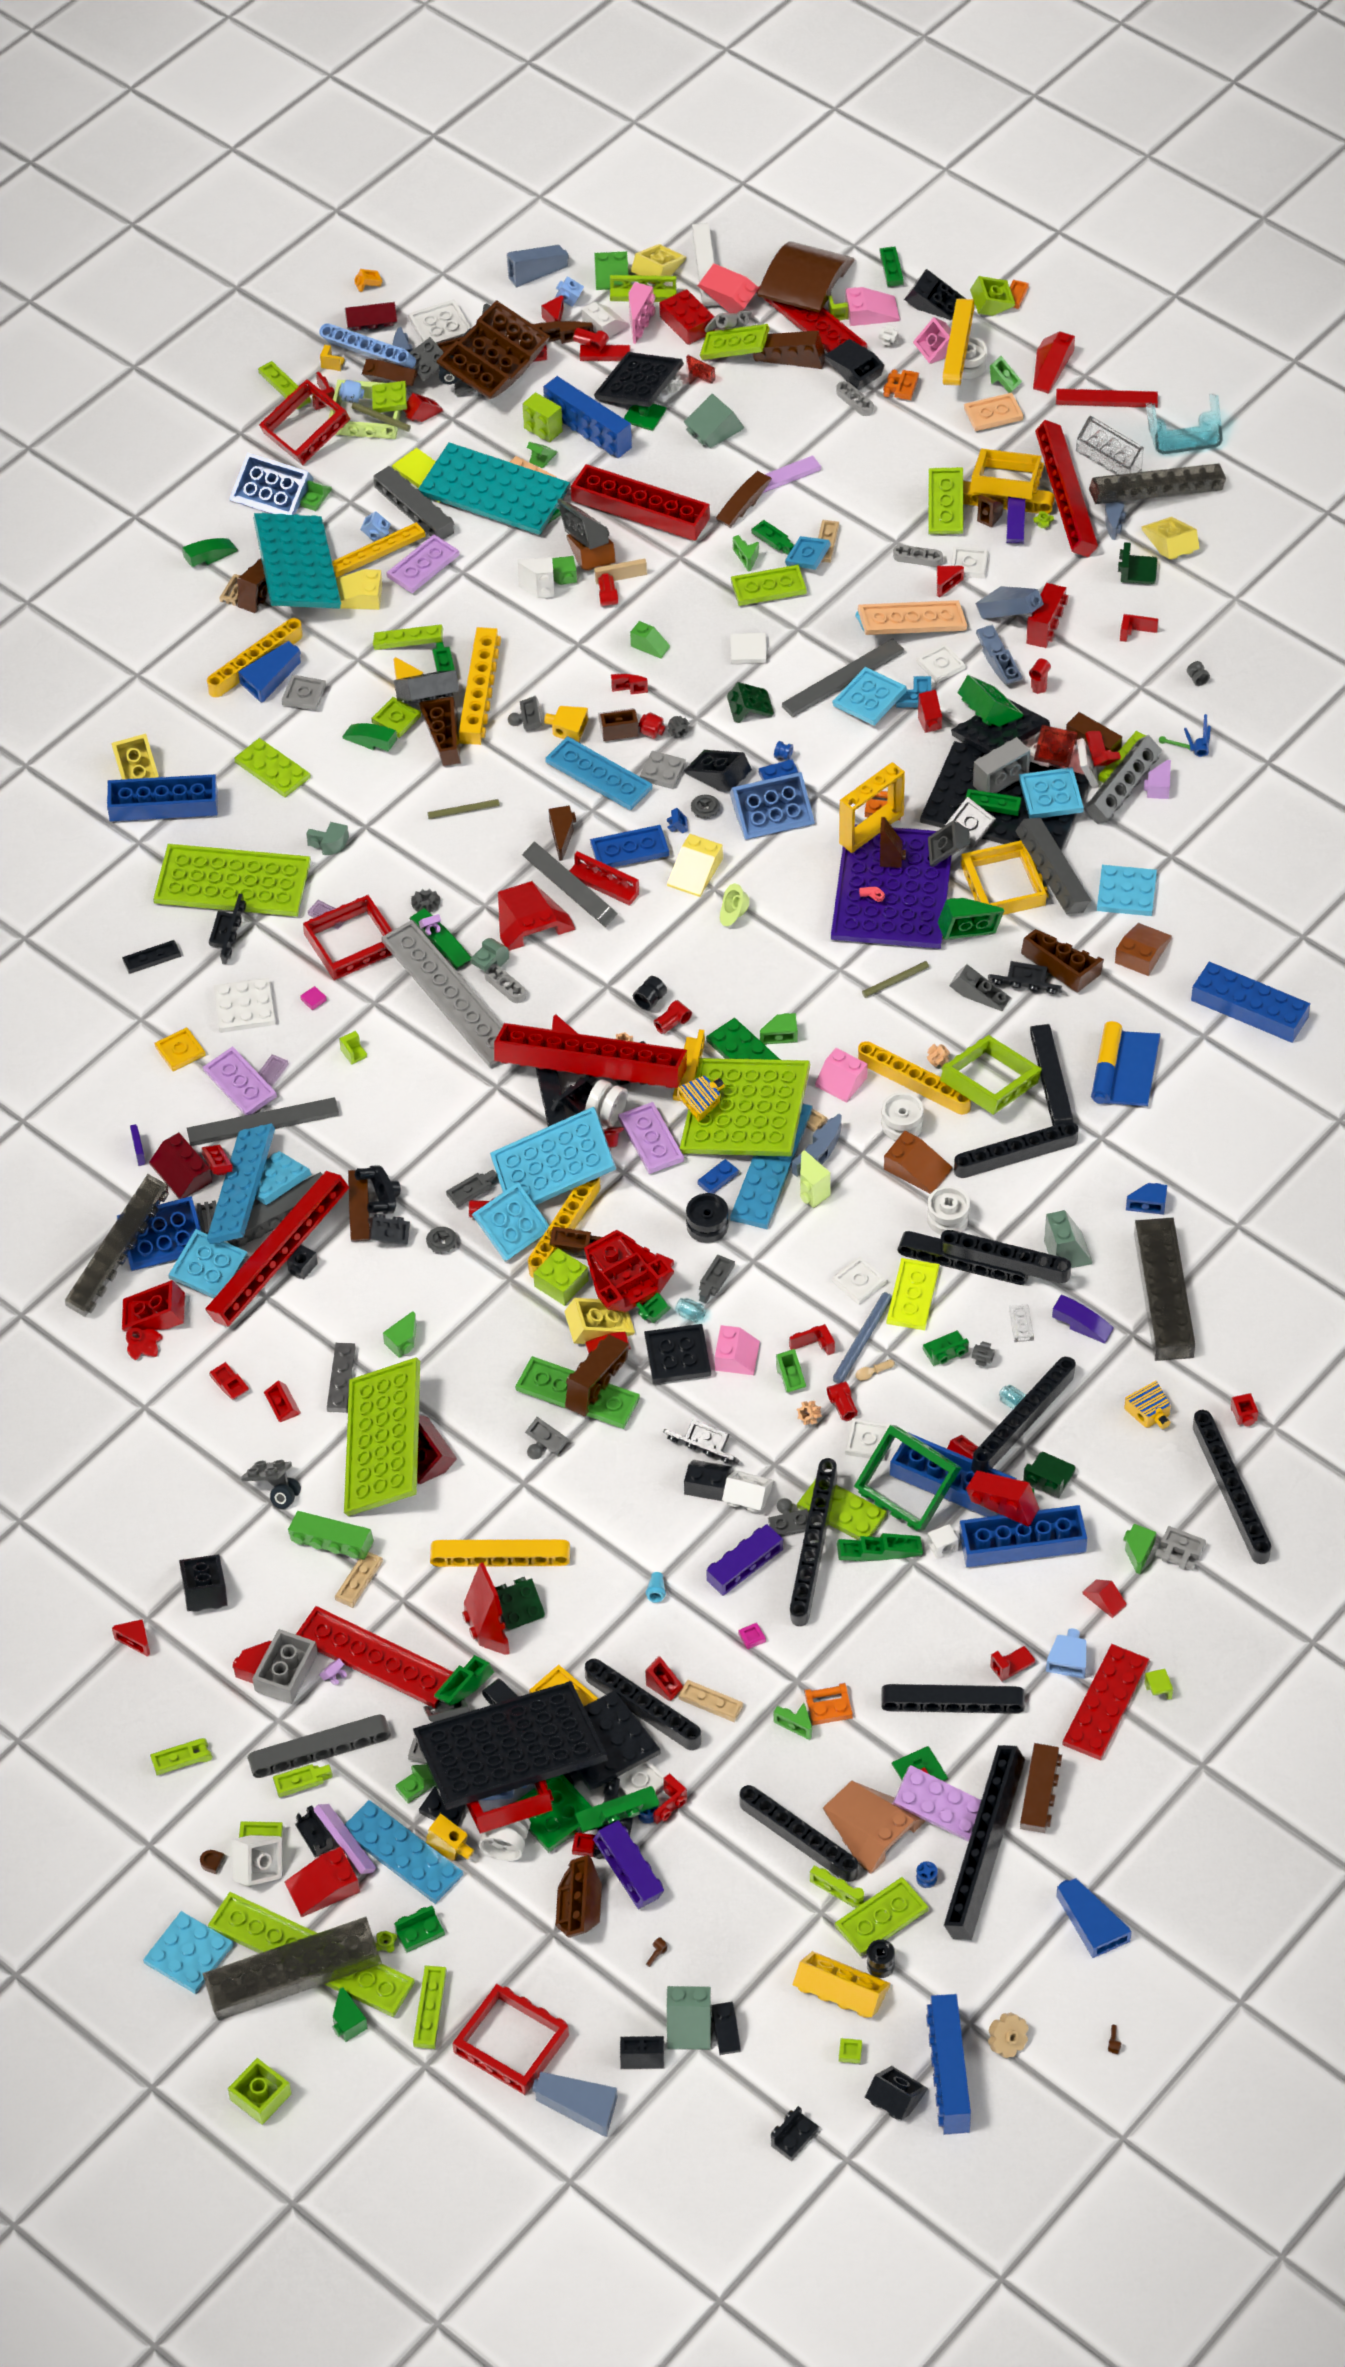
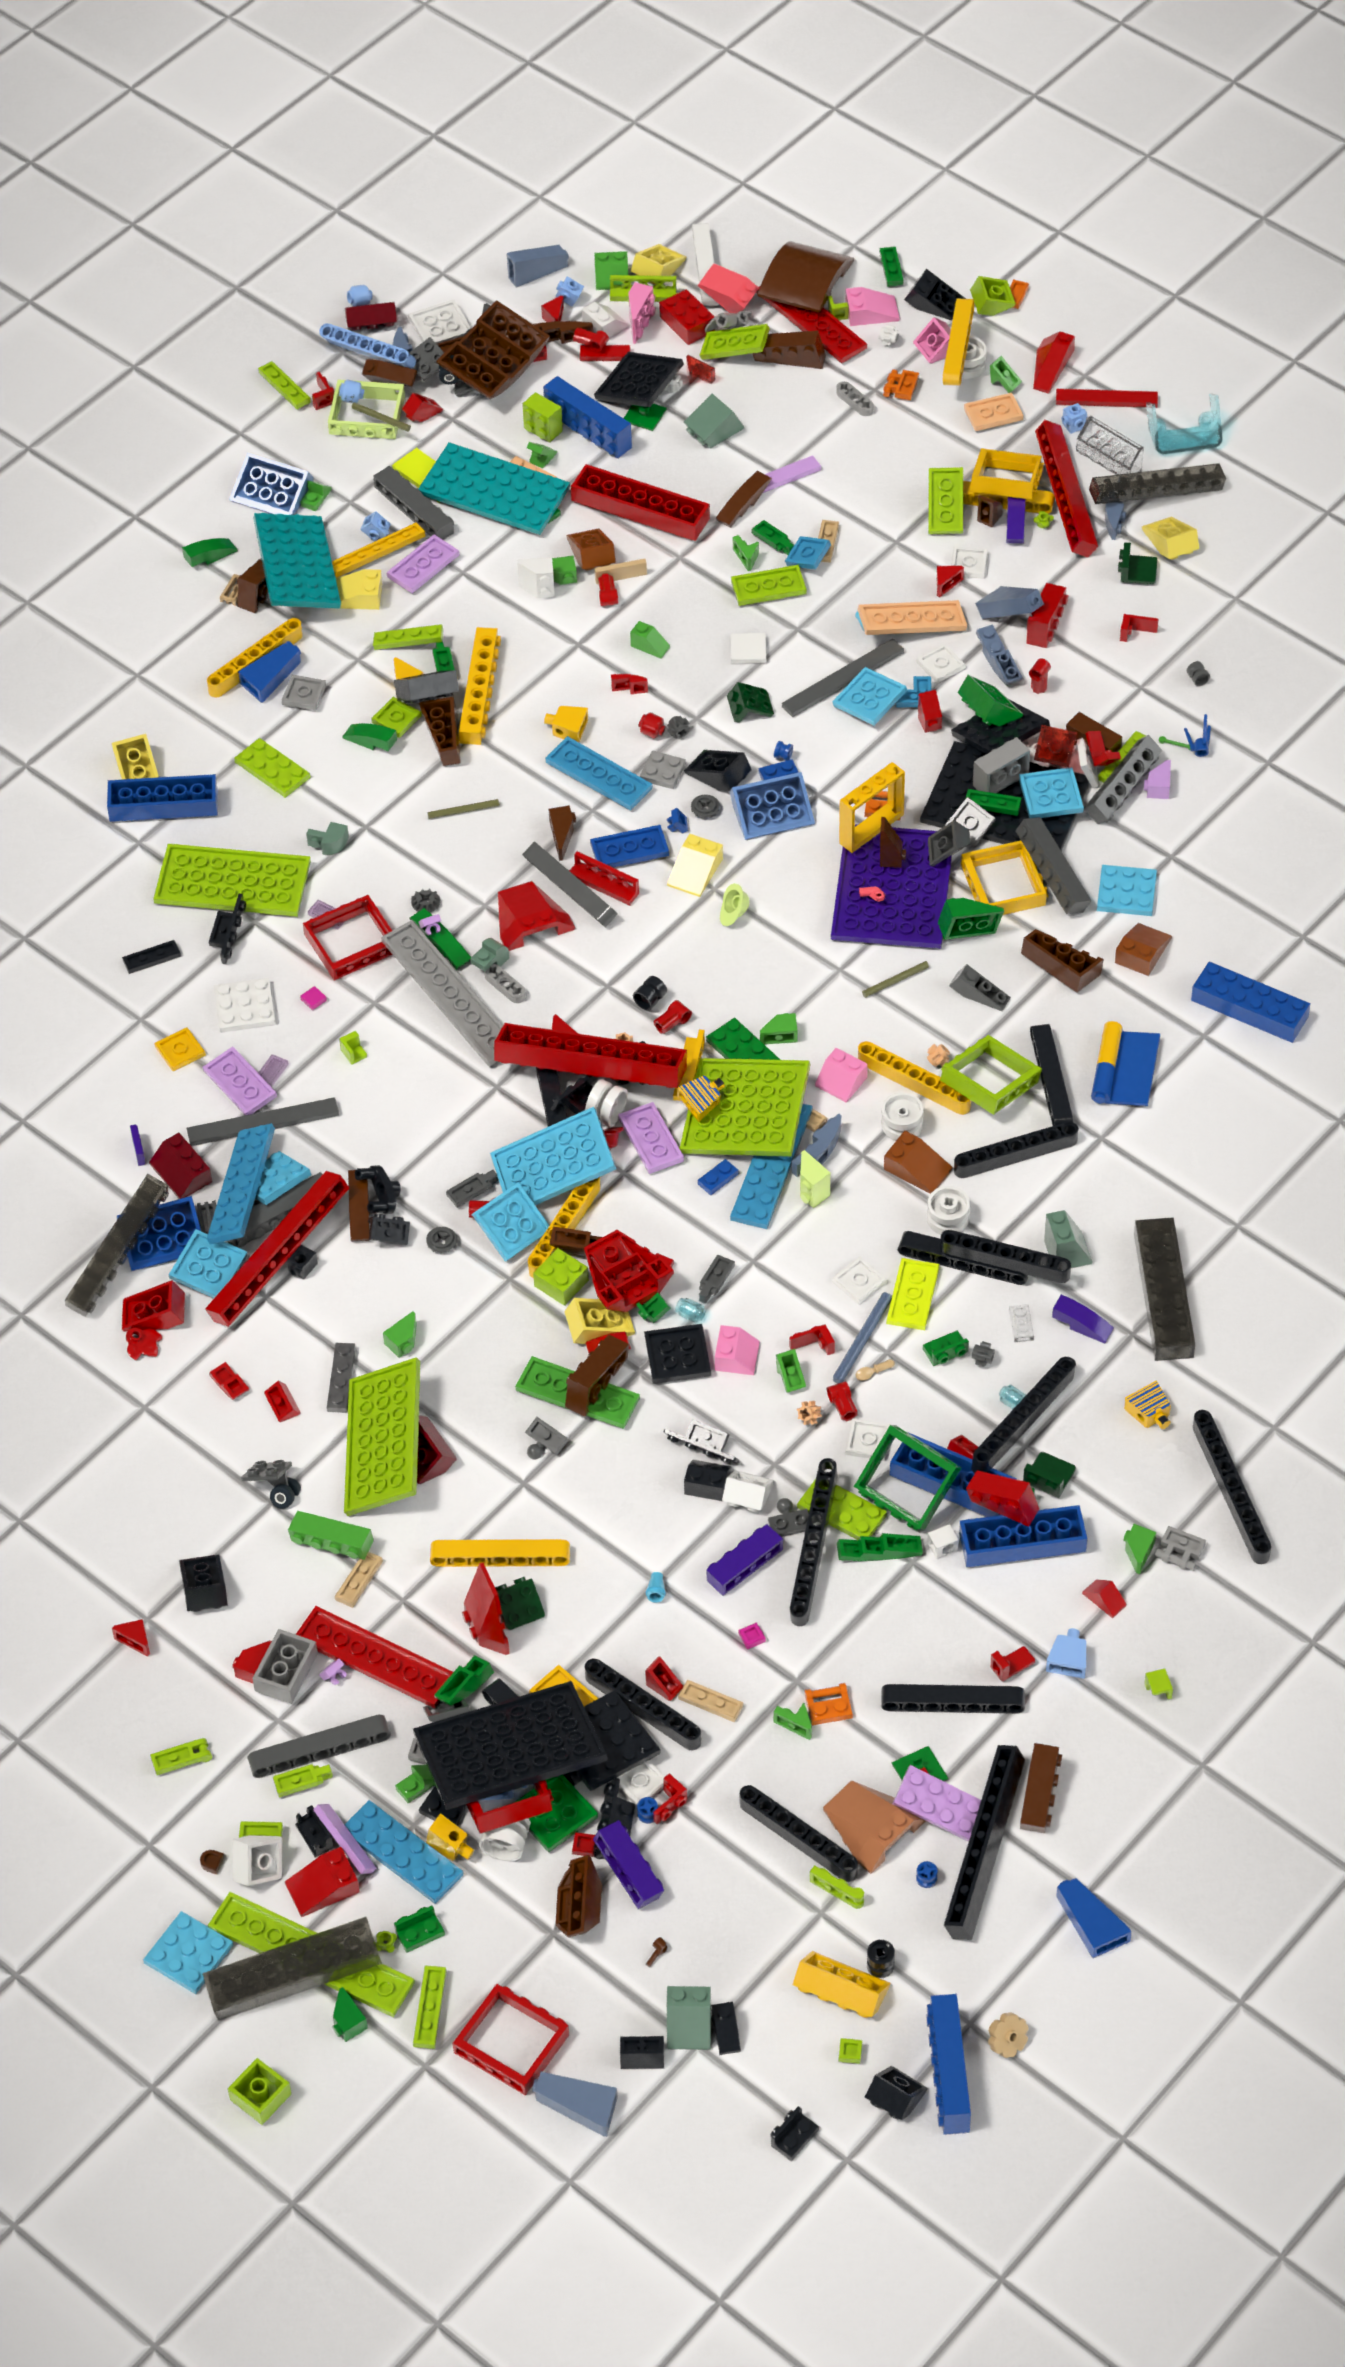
red plate [201,1145,232,1175] -> none
red window [259,379,351,466] -> none
yellow panel [320,345,345,371] -> none
light orange bracket [354,269,382,292] -> none
lime plate [372,381,407,413] -> none
dark grey plate [508,695,543,732] -> none
dark grey slope [557,499,609,550] -> none
green bracket [575,1786,660,1833] -> none
reddish brown slope [598,708,639,741] -> none
black wheel [686,1193,729,1243] -> none
black slope [824,339,885,390] -> none
lime plate [835,1877,929,1957] -> none
light grey beam [893,545,943,567] -> none
black bracket [988,961,1063,995] -> none
red plate [1062,1643,1150,1761] -> none
reddish brown hand [1108,2024,1122,2054] -> none
blue slope [1126,1183,1167,1215] -> none
red brick [1231,1393,1258,1426] -> none
none -> light blue head [347,285,373,307]
none -> light blue brick [1061,403,1087,434]

